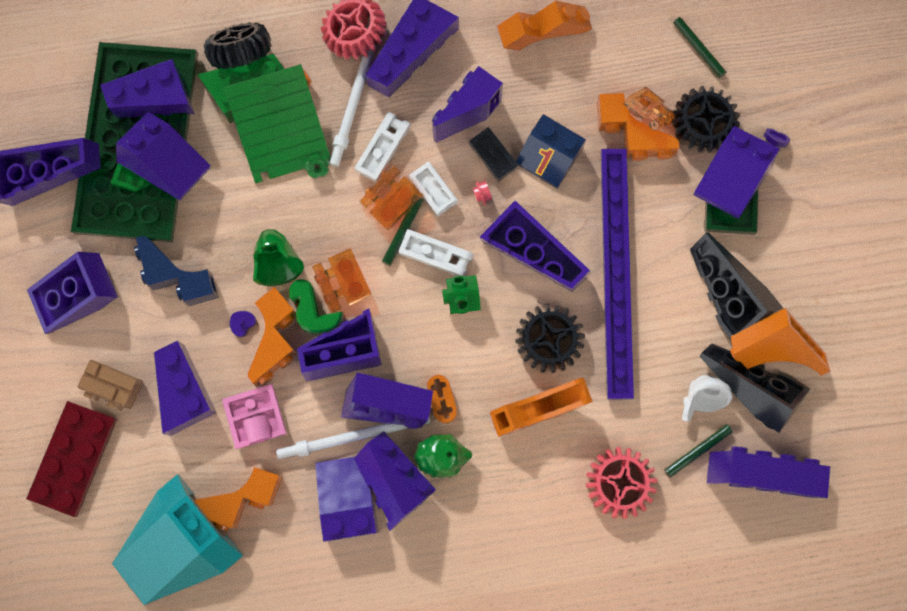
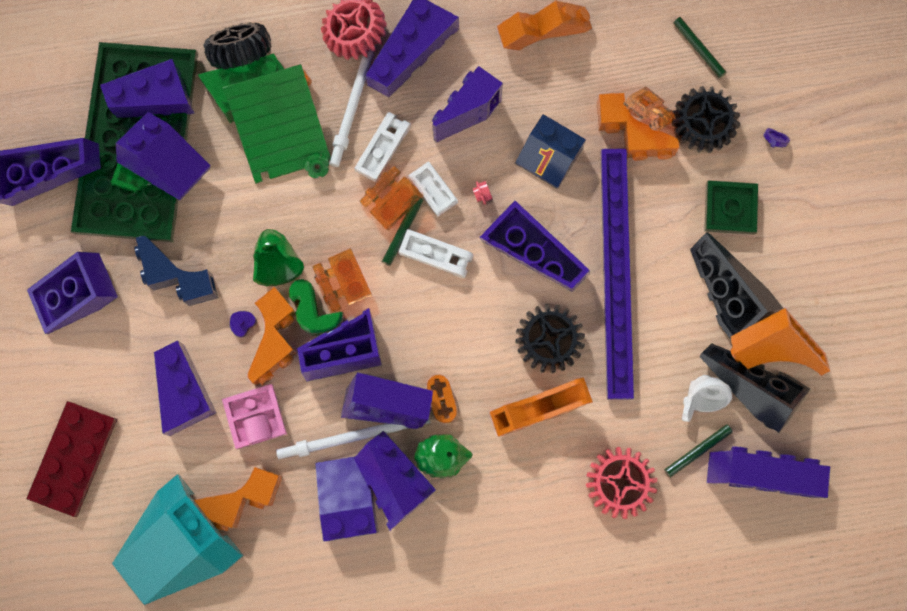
medium nougat brick [78,359,143,411] -> none
green brick [442,275,481,314] -> none
black plate [469,127,519,182] -> none
dark purple slope [693,126,780,219] -> none

